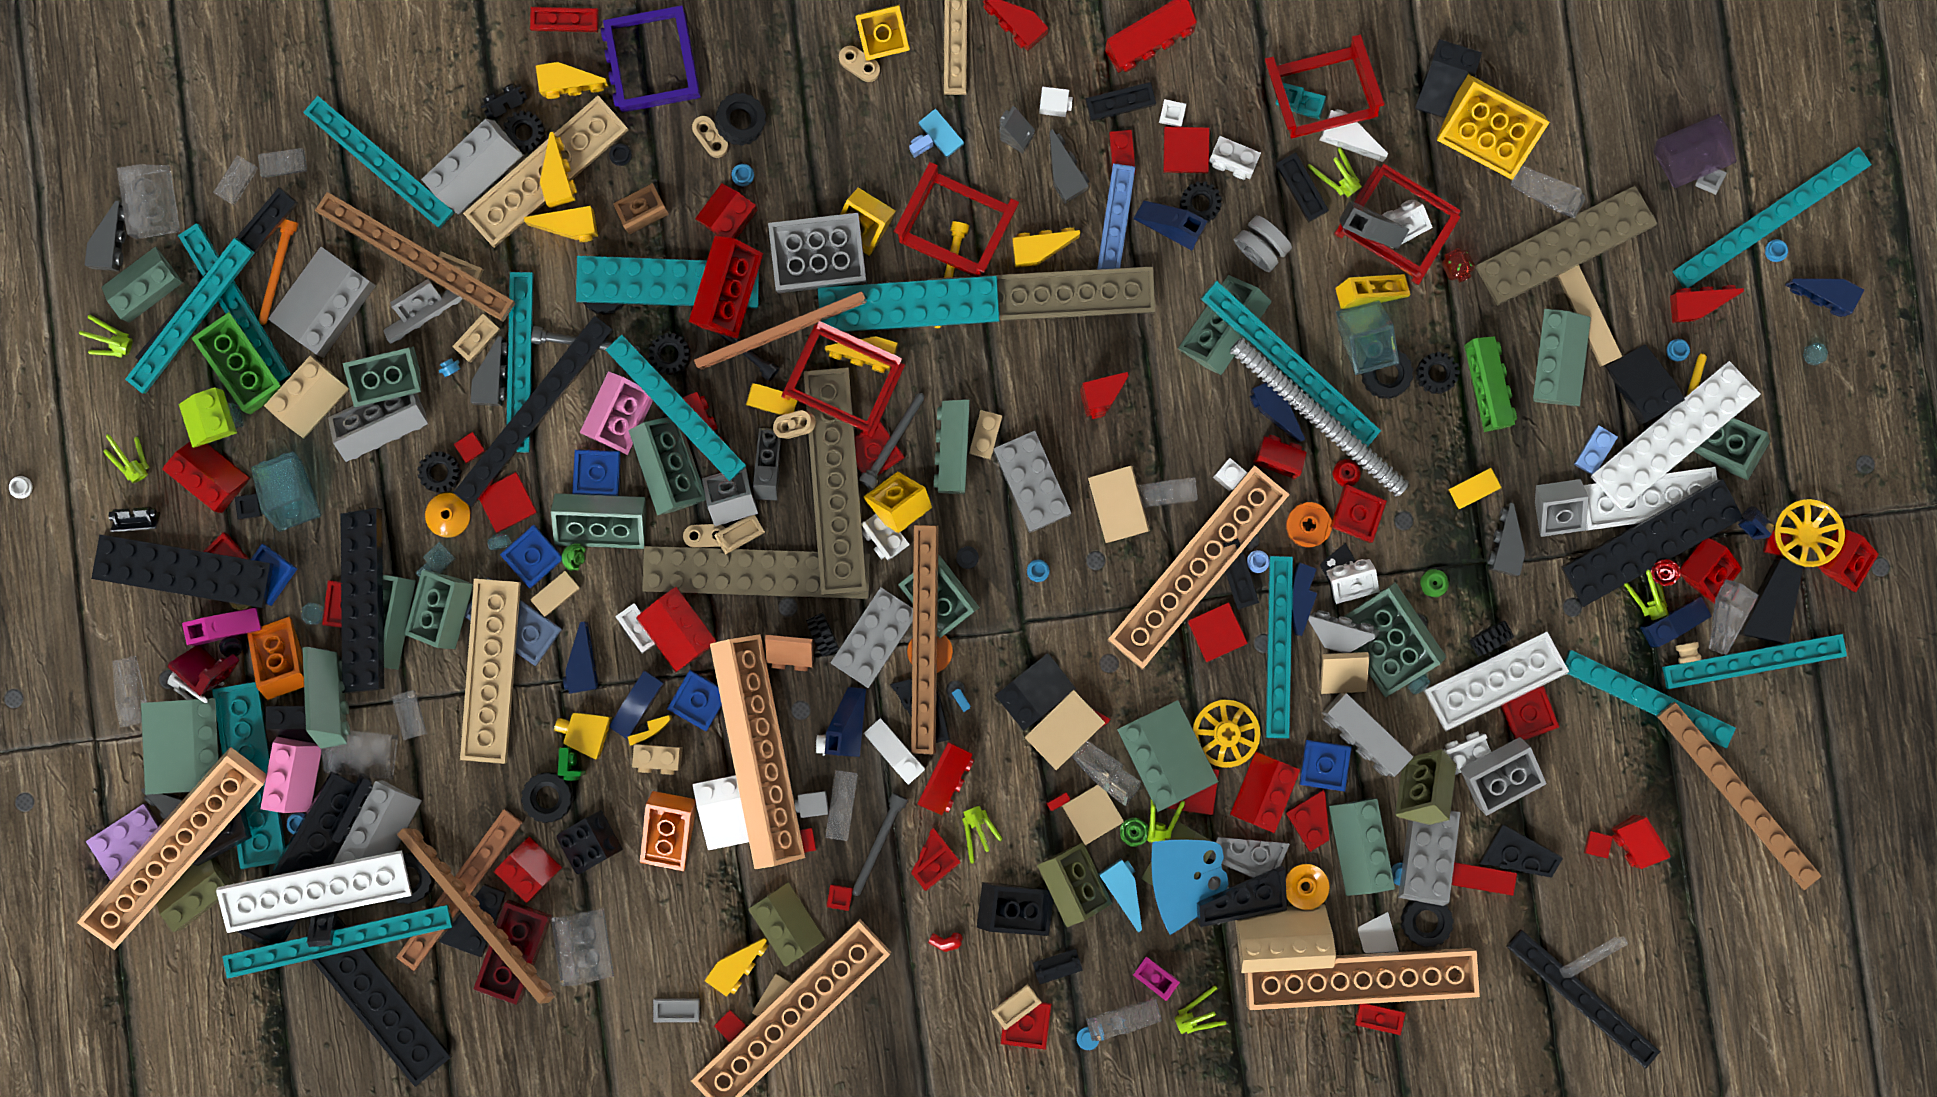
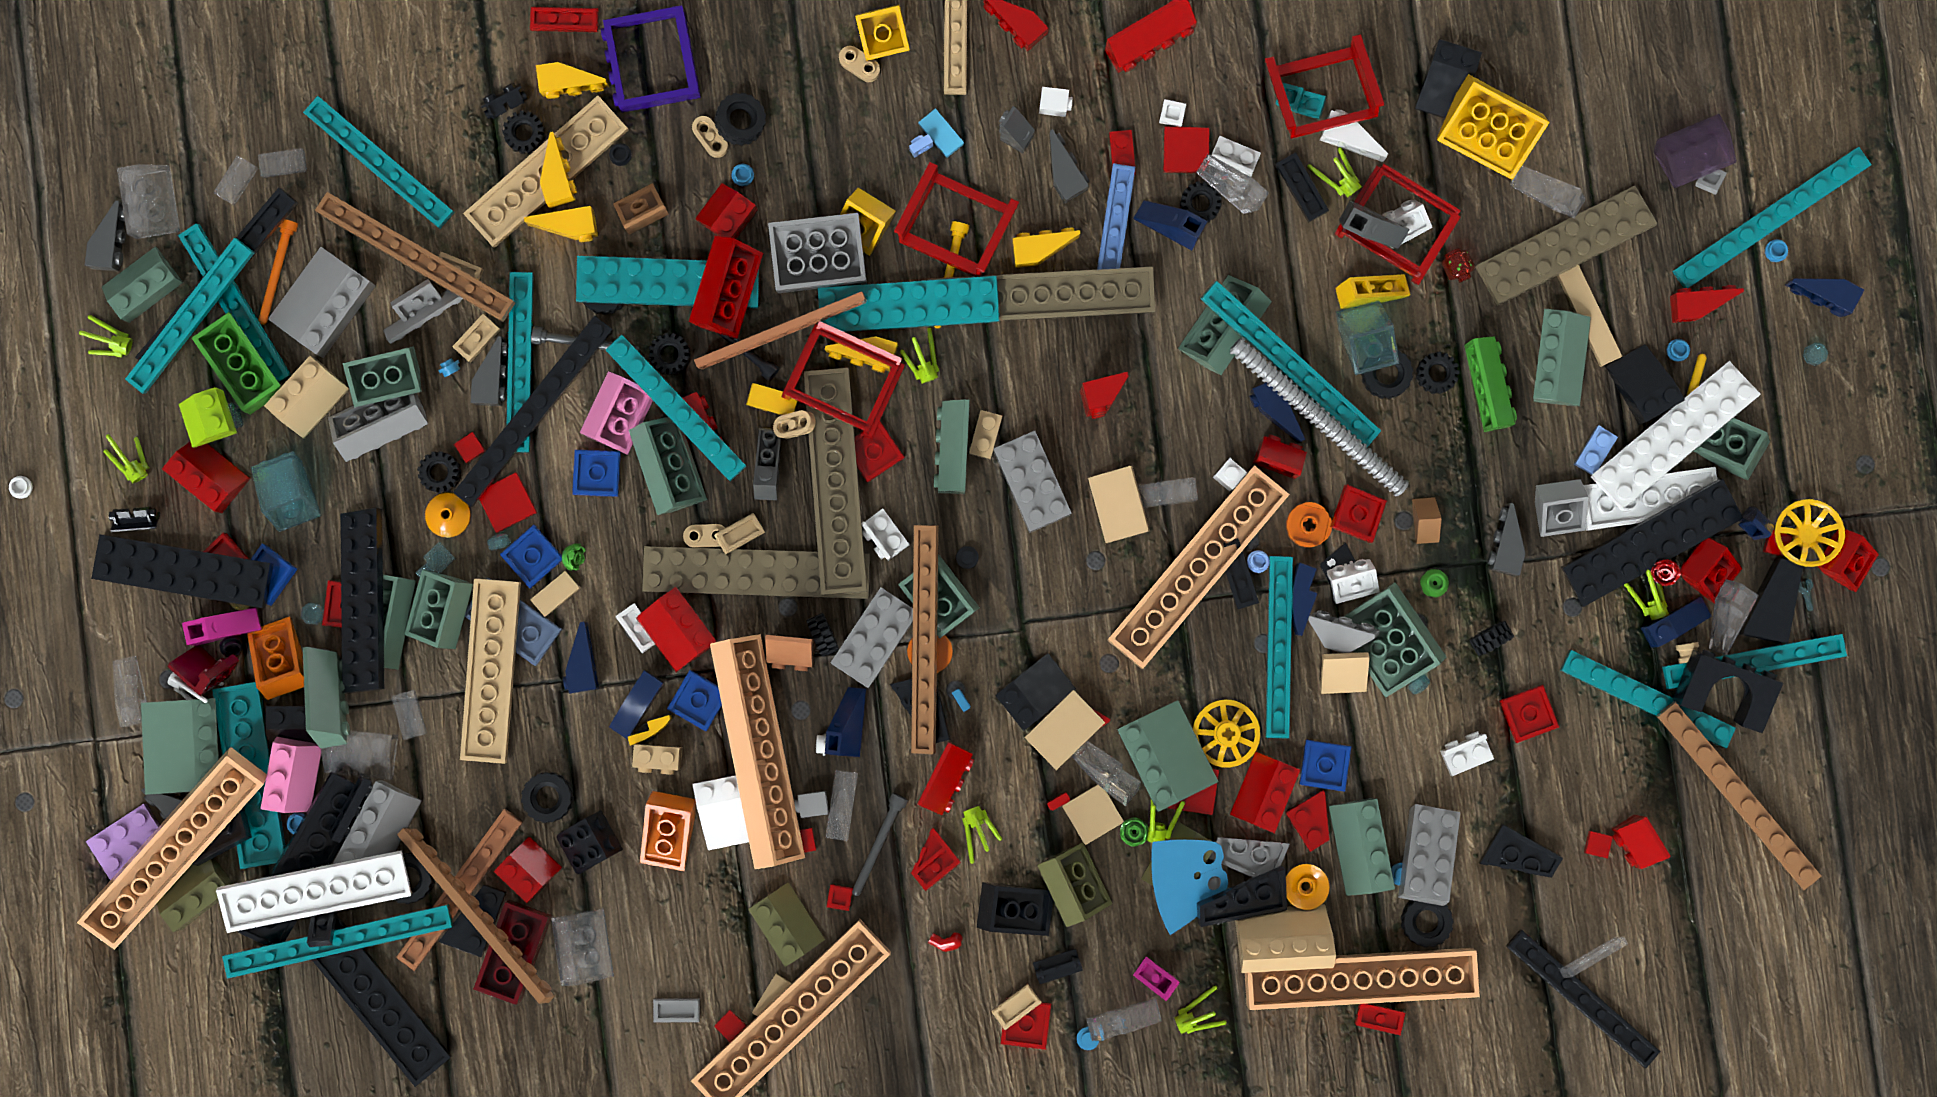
black plate [234,494,263,520] -> none
light grey slope [421,119,523,215] -> none
sand green slope [551,493,647,549] -> none
yellow torso [554,713,612,759] -> none
green bracket [558,747,586,780] -> none
light grey slope [702,467,758,526] -> none
yellow slope [704,937,769,997] -> none
dark grey piece [859,393,925,490] -> none
yellow slope [864,471,932,533] -> none
white slope [864,718,926,785] -> none
dark azure plate [1027,560,1049,582] -> none
black plate [1085,82,1156,122] -> none
medium azure slope [1098,858,1142,932] -> none
red tile [1187,602,1248,662] -> none
light grey wheel [1234,215,1292,272] -> none
light grey brick [1321,693,1413,777] -> none
red plate [1332,459,1361,487] -> none
white sticker [1358,912,1399,953] -> none
olive slope [1395,749,1457,825] -> none
white plate [1424,632,1569,732] -> none
yellow slope [1449,468,1502,509] -> none
red tile [1451,862,1517,896] -> none
light grey brick [1460,737,1547,816] -> none
none -> lime plant [900,327,940,384]
none -> clear slope [1196,154,1269,214]
none -> medium nougat slope [1412,497,1441,544]
none -> black arch [1673,649,1783,734]
none -> clear light blue hand [1798,579,1814,611]

